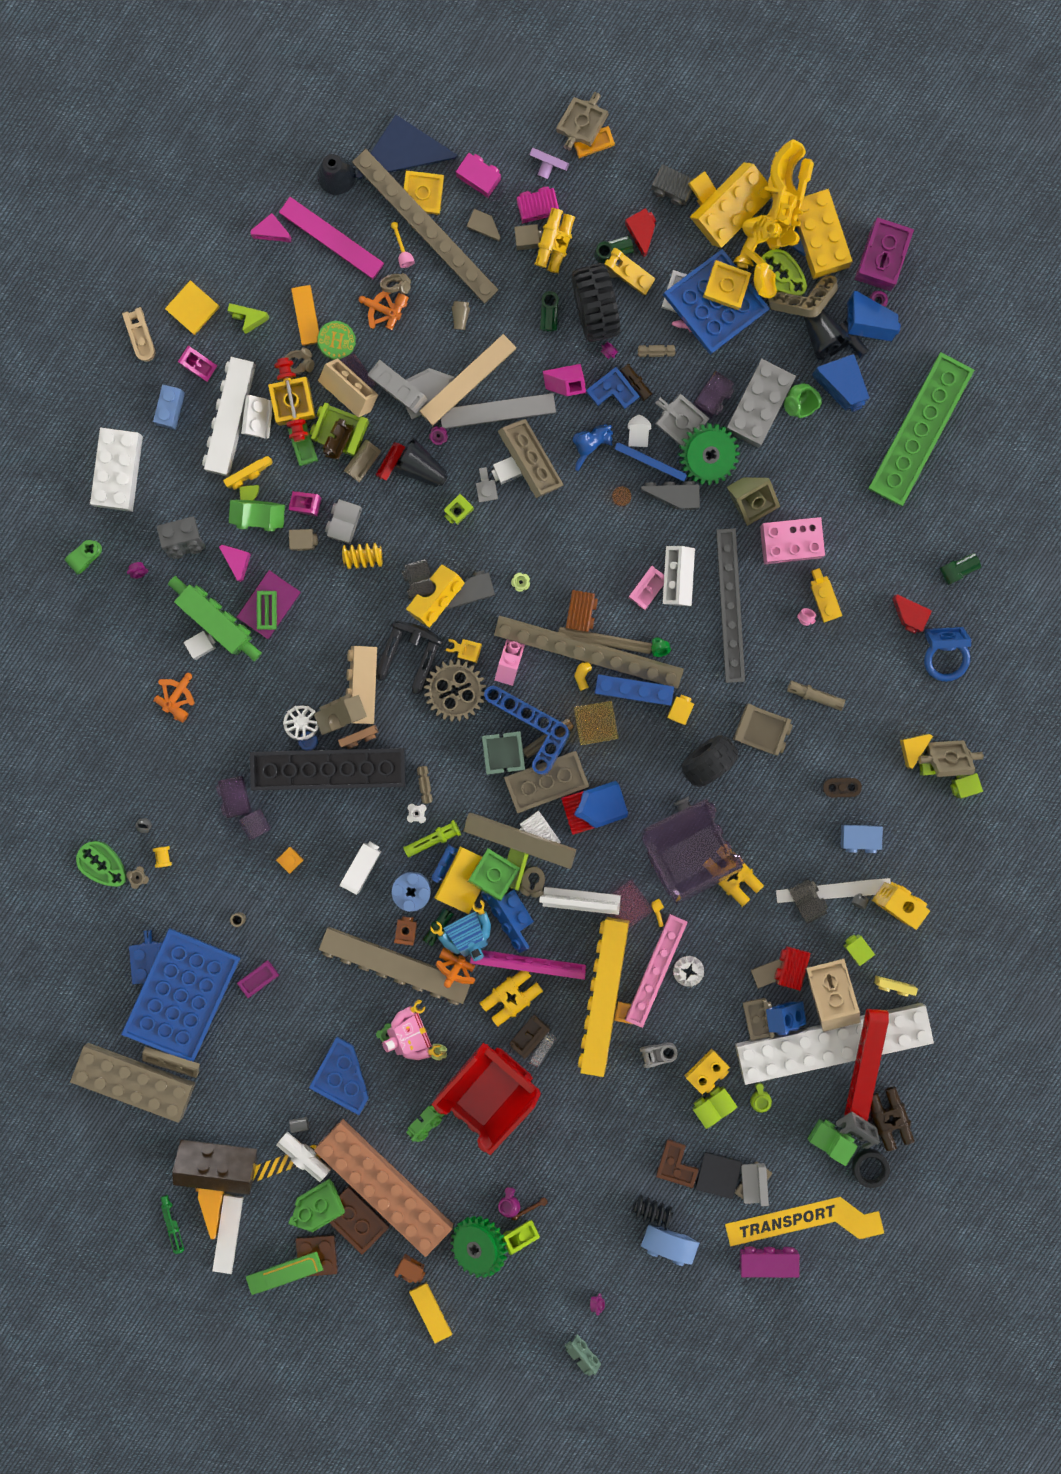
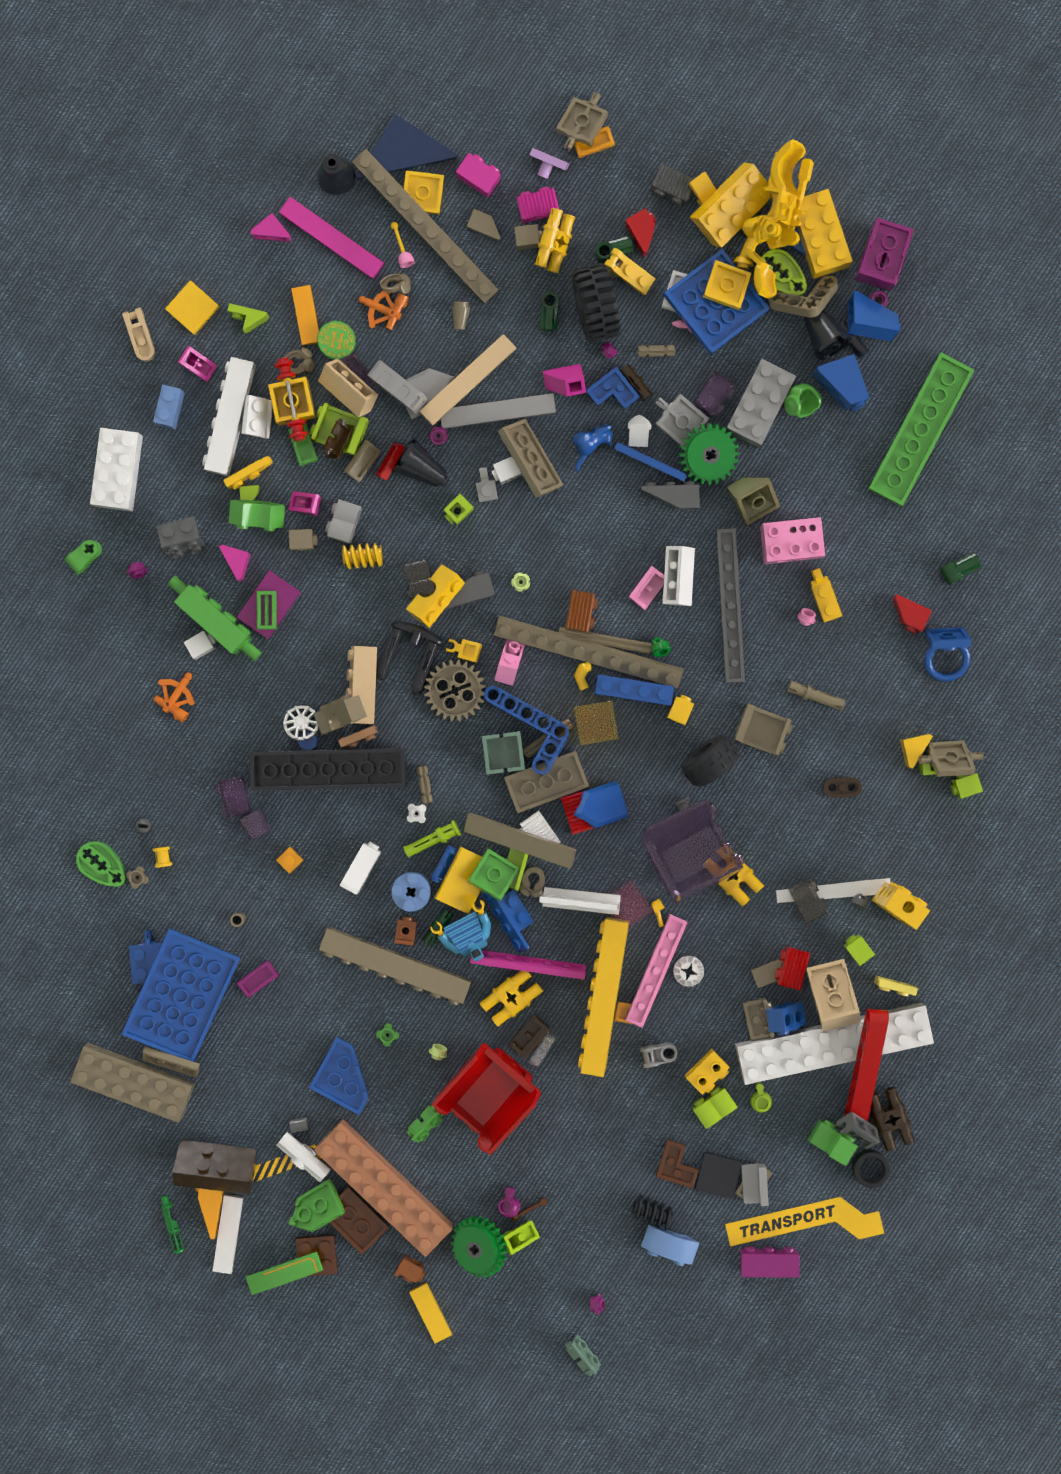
bright pink torso [382,1000,443,1060] -> none
orange piece [436,948,475,988] -> none
clear orange tile [612,487,631,506] -> none
medium blue brick [841,825,883,853] -> none

